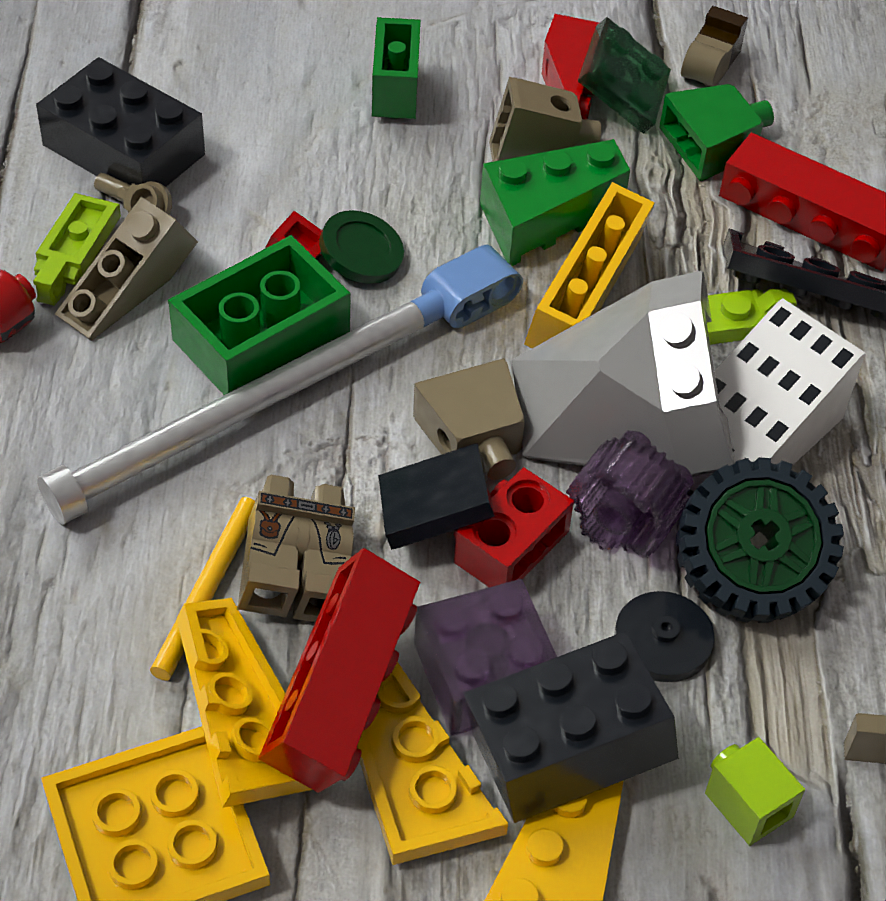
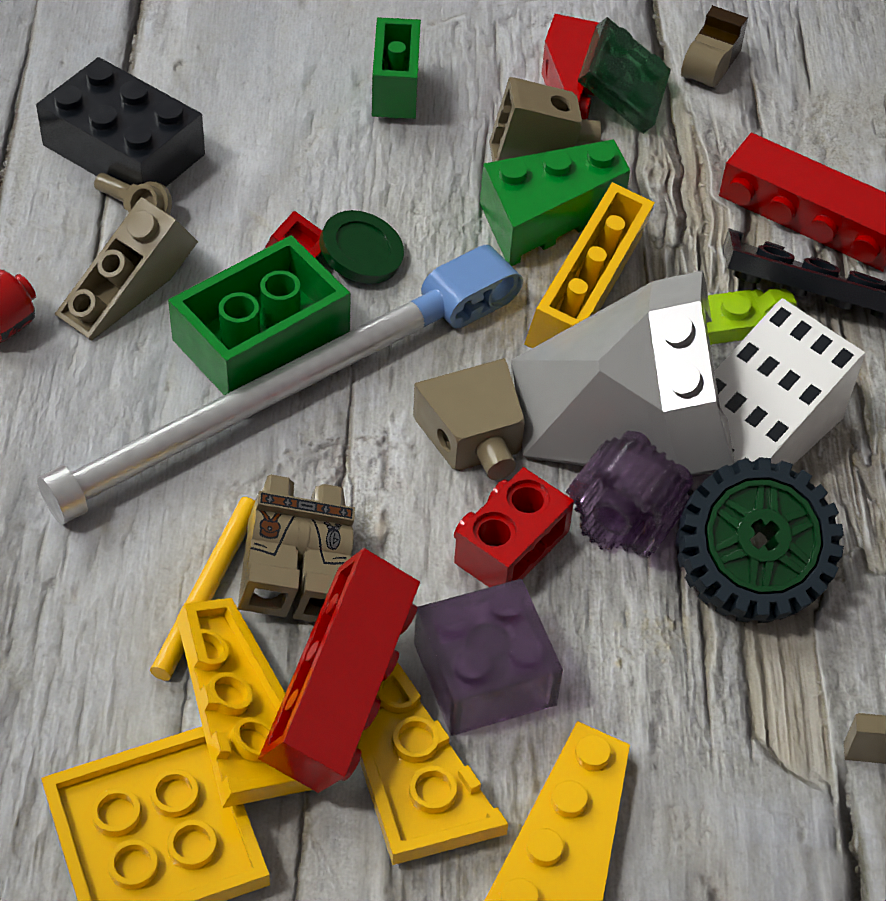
lime hinge [33,193,121,306] -> none
black tile [378,443,495,550] -> none
black brick [463,631,679,823] -> none
black piece [614,591,714,682] -> none
green torso [659,84,774,181] -> none
lime brick [705,737,805,846] -> none

